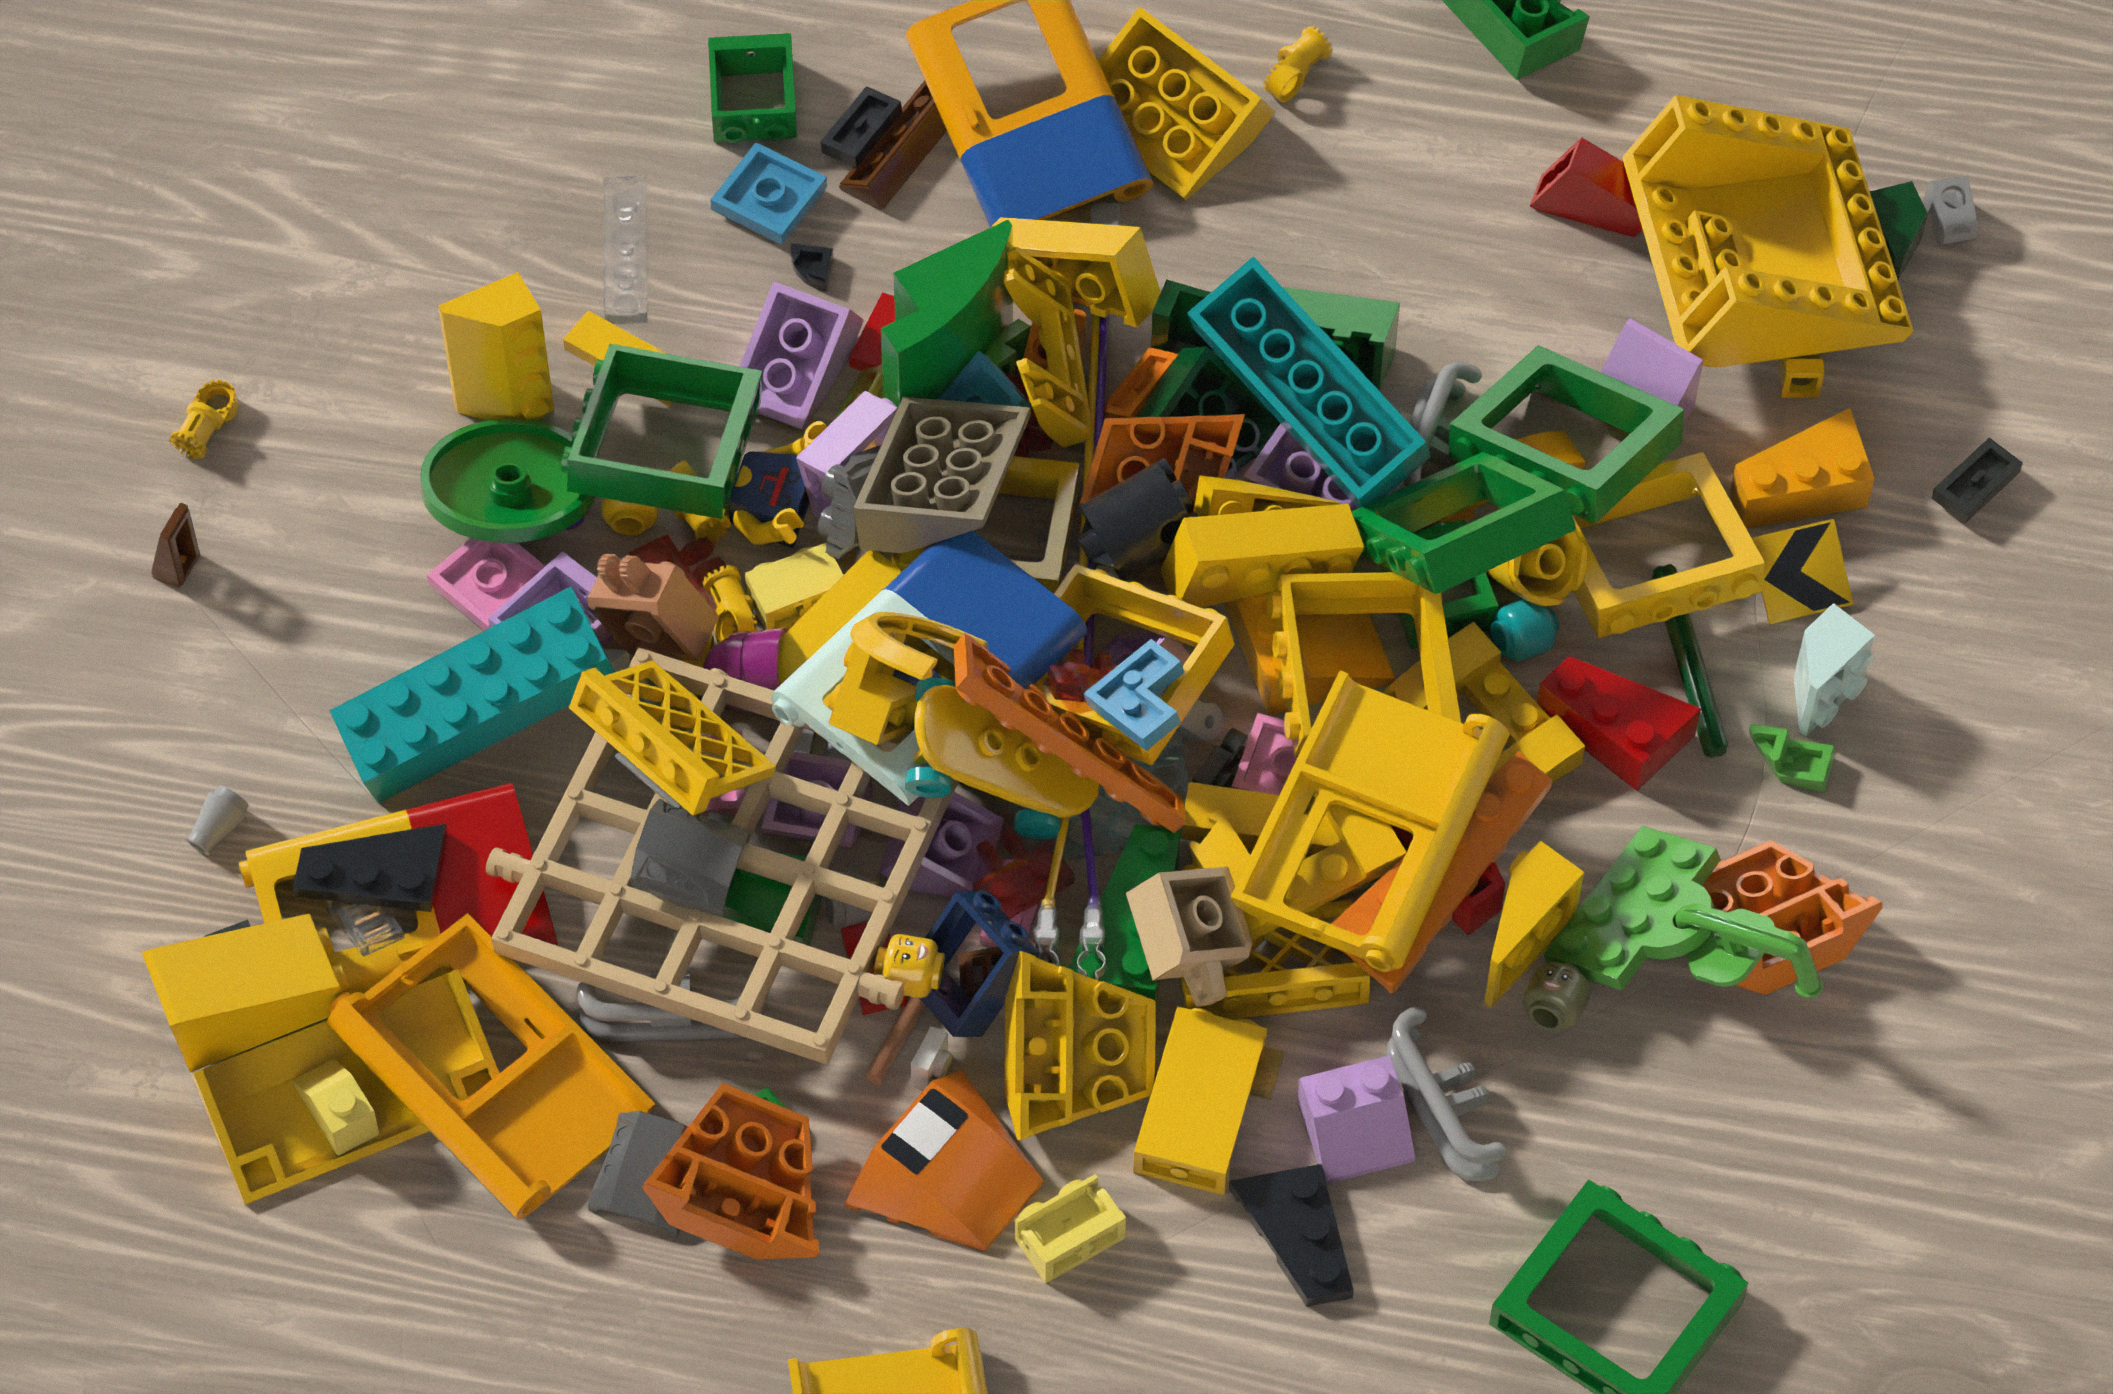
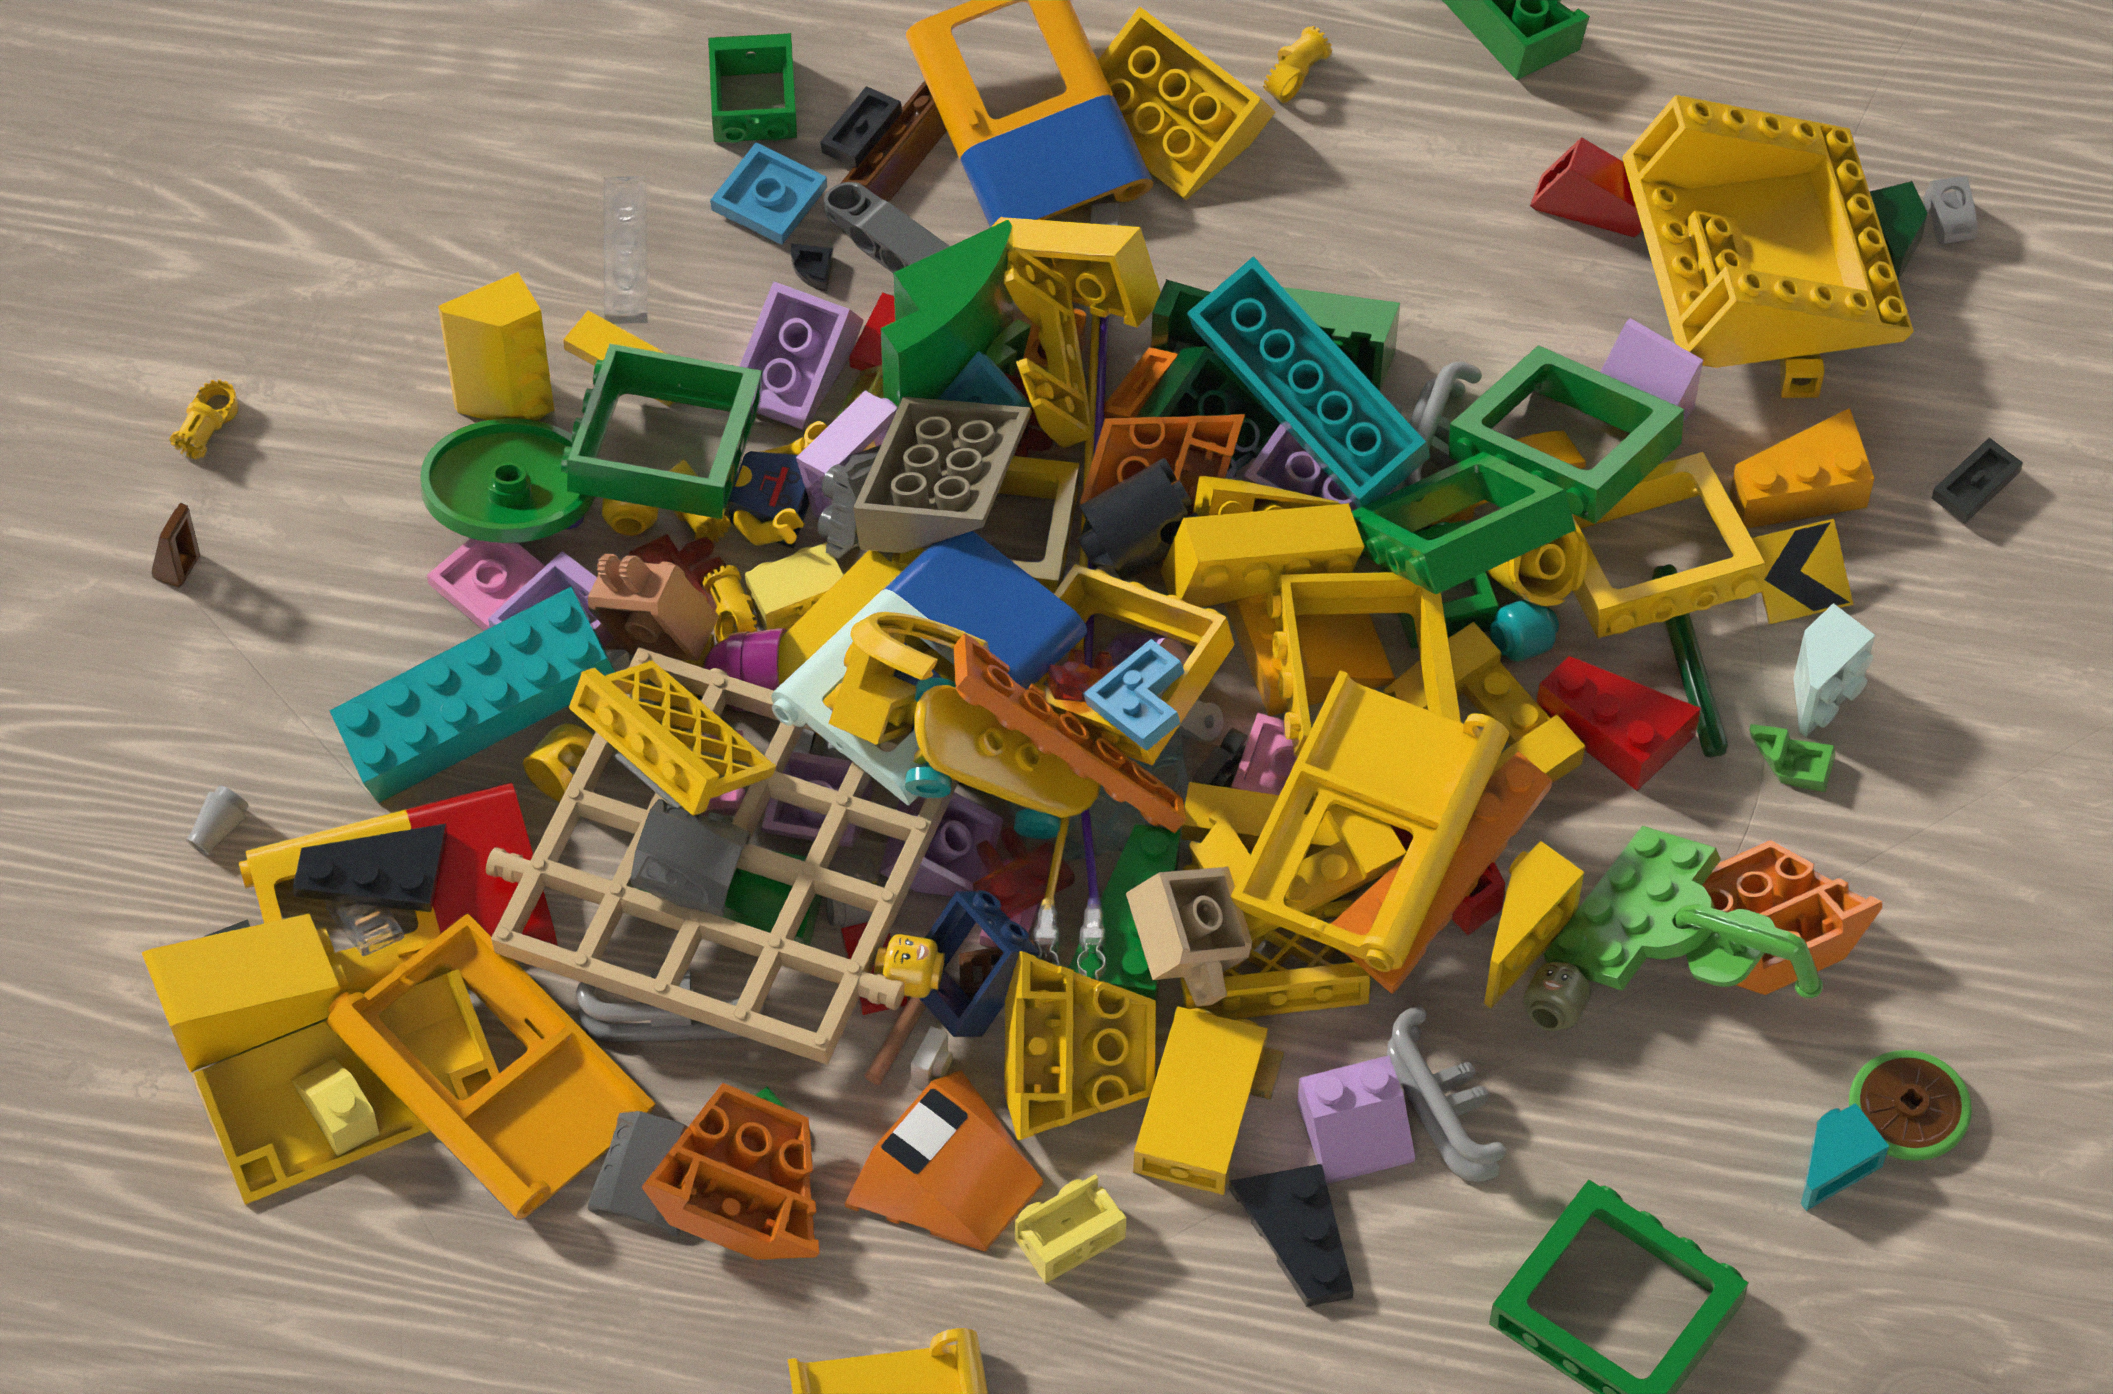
none -> yellow helmet [523,723,594,803]
none -> dark grey piece [824,182,950,273]
none -> teal slope [1801,1103,1889,1211]
none -> reddish brown wheel [1849,1050,1972,1161]

